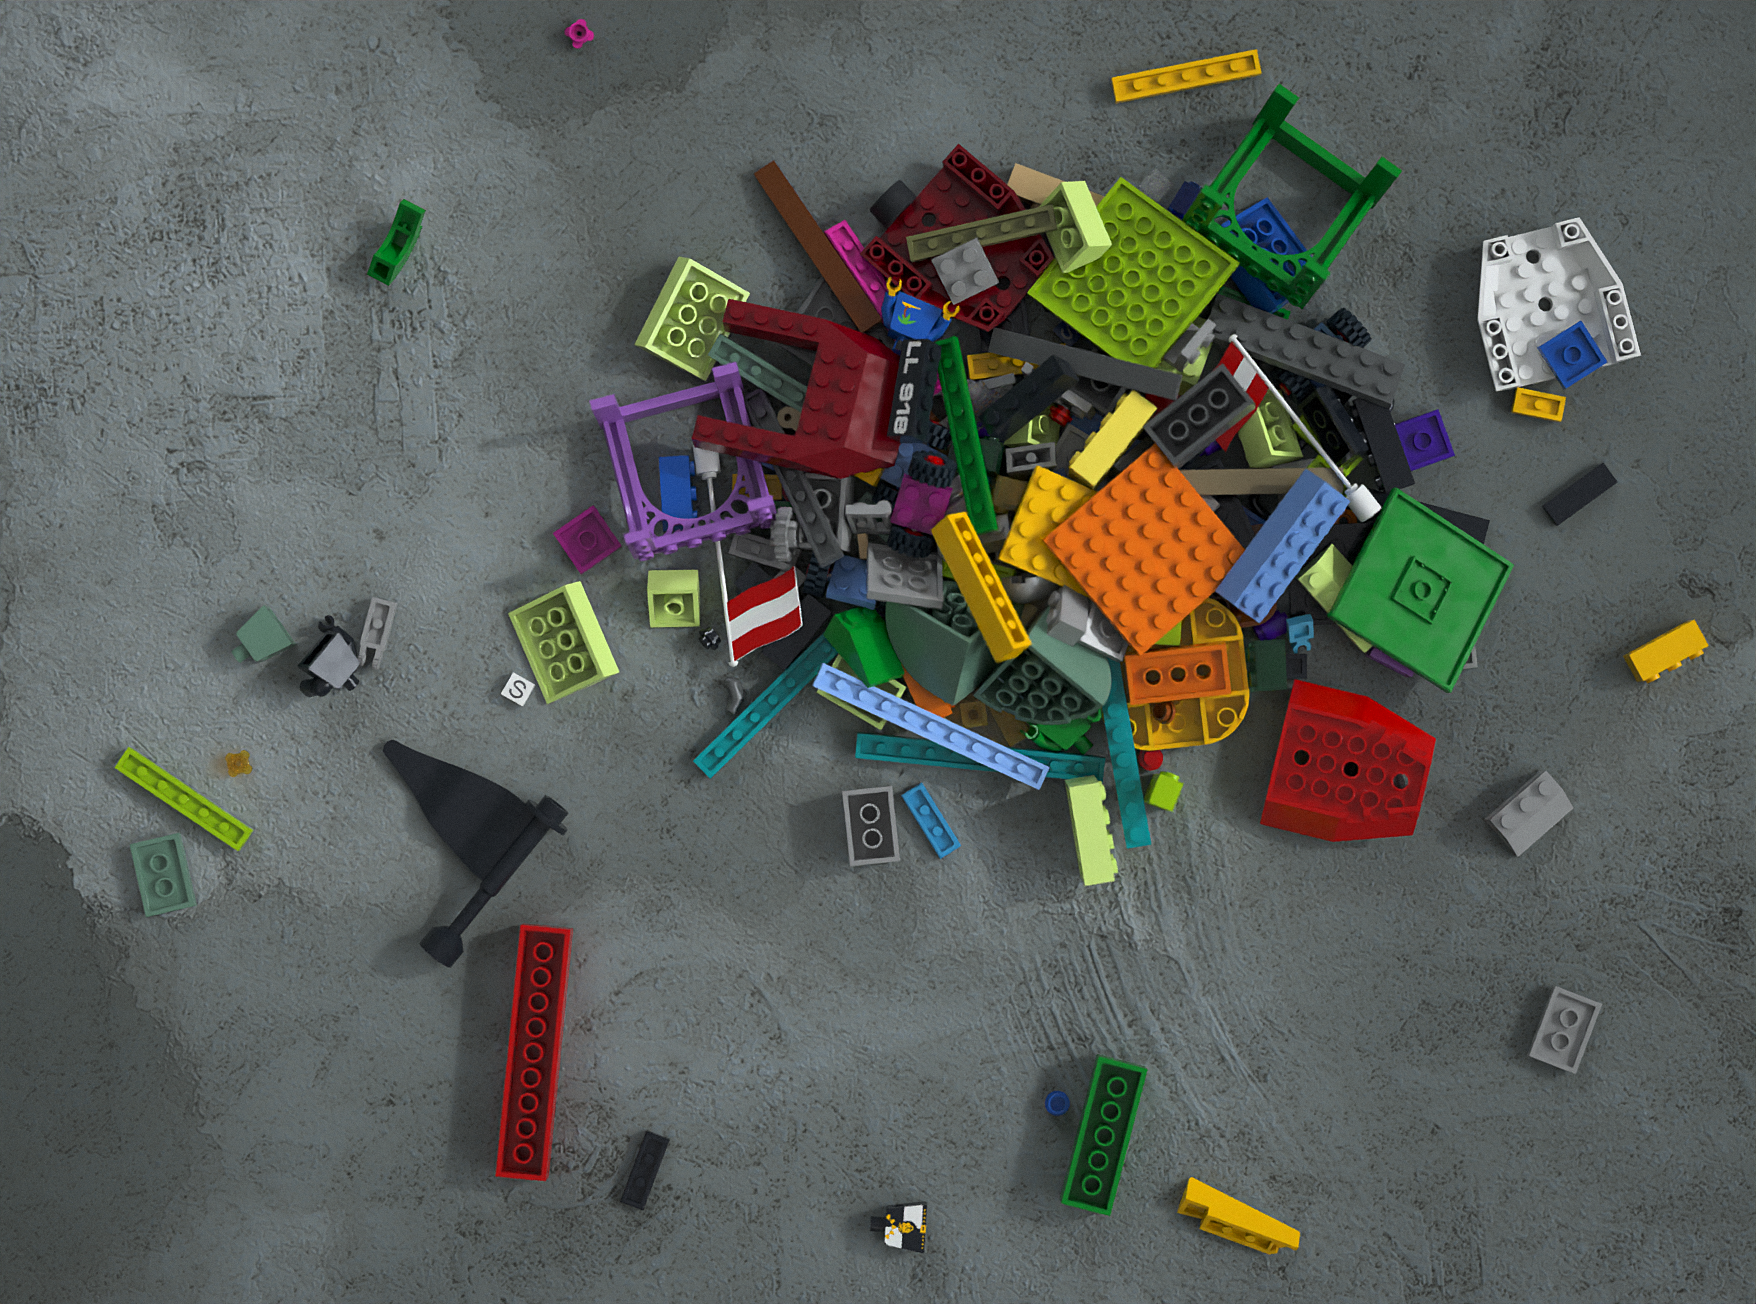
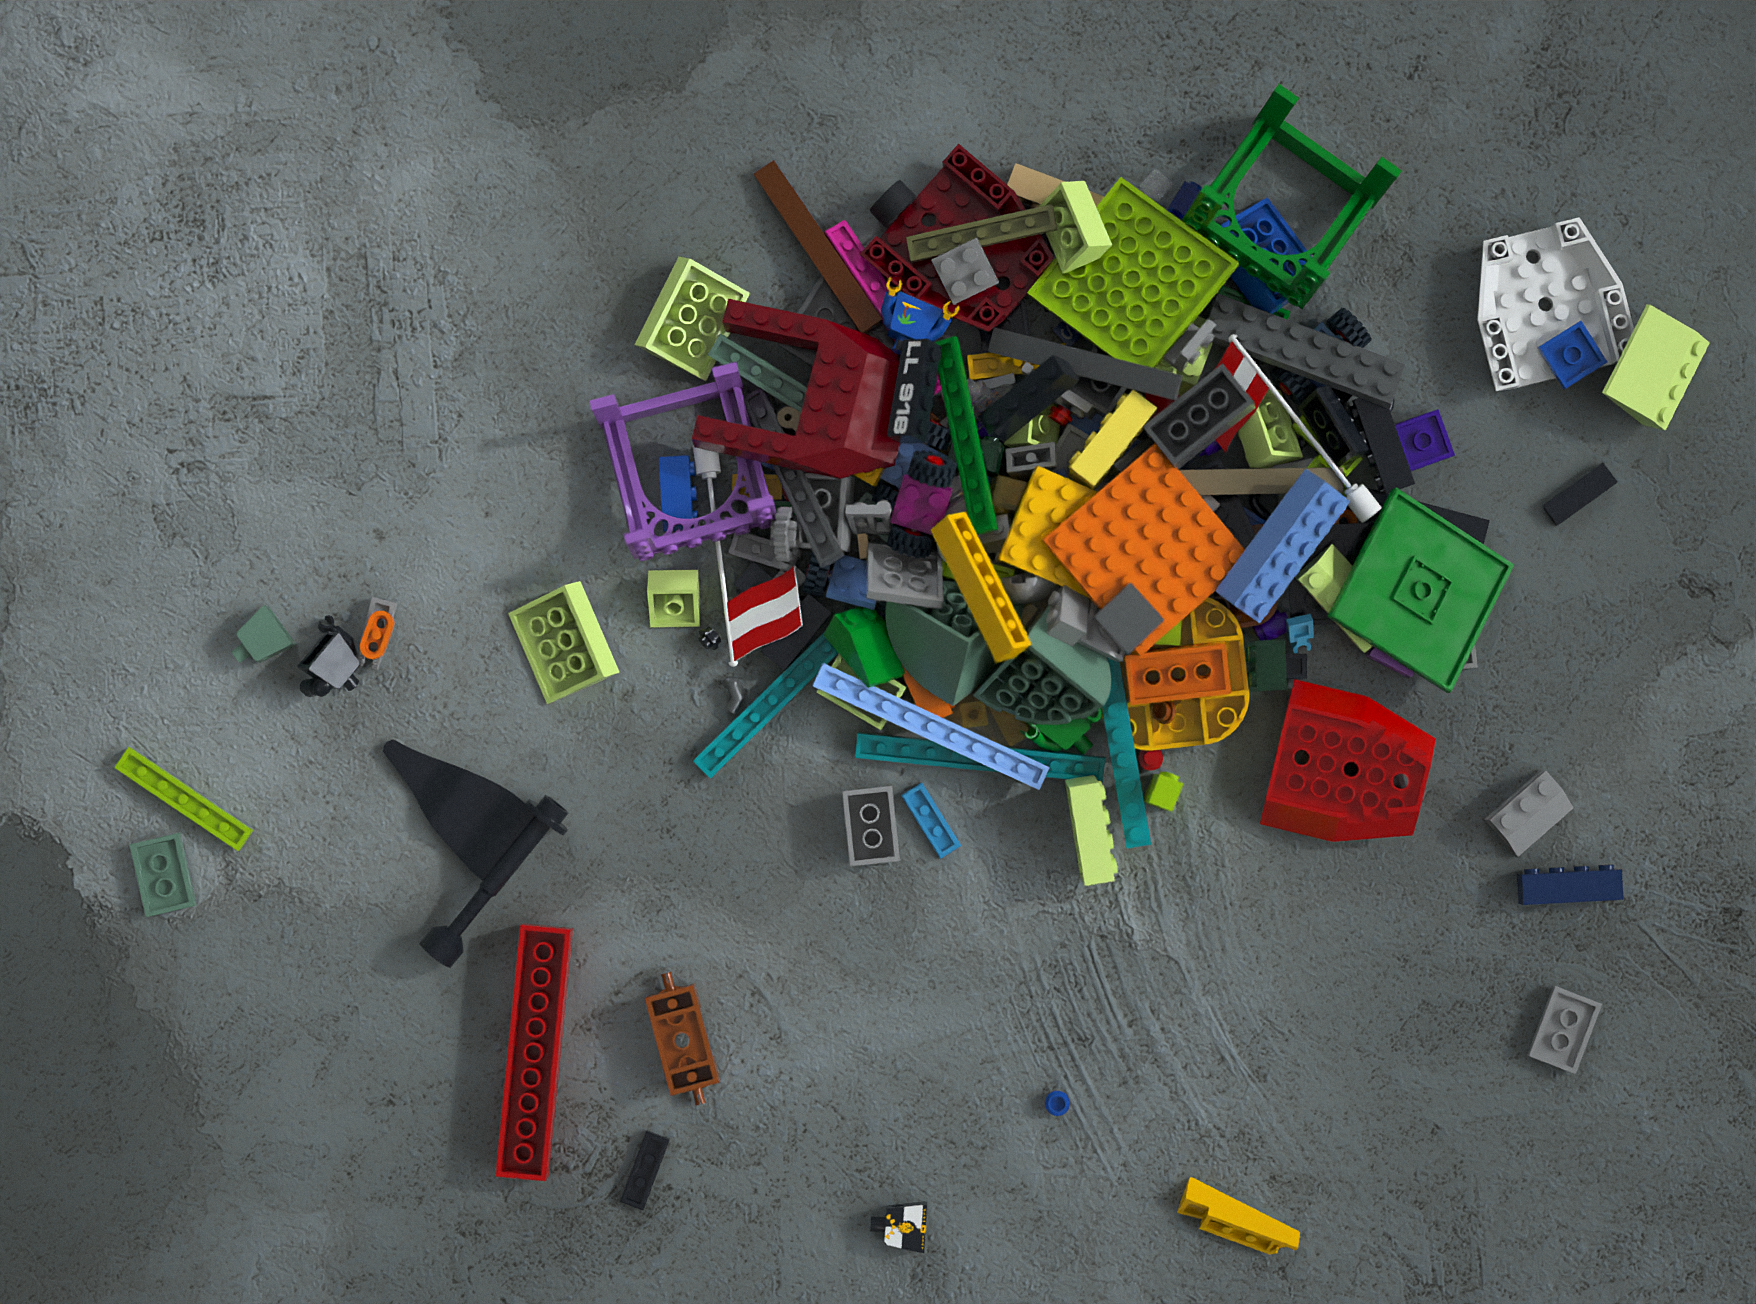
clear yellow plate [225,750,253,777] -> none
green arch [367,199,426,286] -> none
white tile [501,672,535,706] -> none
magenta plate [553,505,622,575] -> none
dark pink plate [565,19,594,49] -> none
green brick [1060,1054,1148,1216] -> none
yellow plate [1111,49,1262,104] -> none
yellow plate [1511,387,1566,422] -> none
yellow brick [1623,619,1709,684] -> none
none -> orange plate [360,611,395,659]
none -> dark orange brick [645,972,721,1105]
none -> dark grey tile [1092,583,1165,655]
none -> dark blue brick [1517,864,1624,905]
none -> yellowish green slope [1602,304,1710,430]

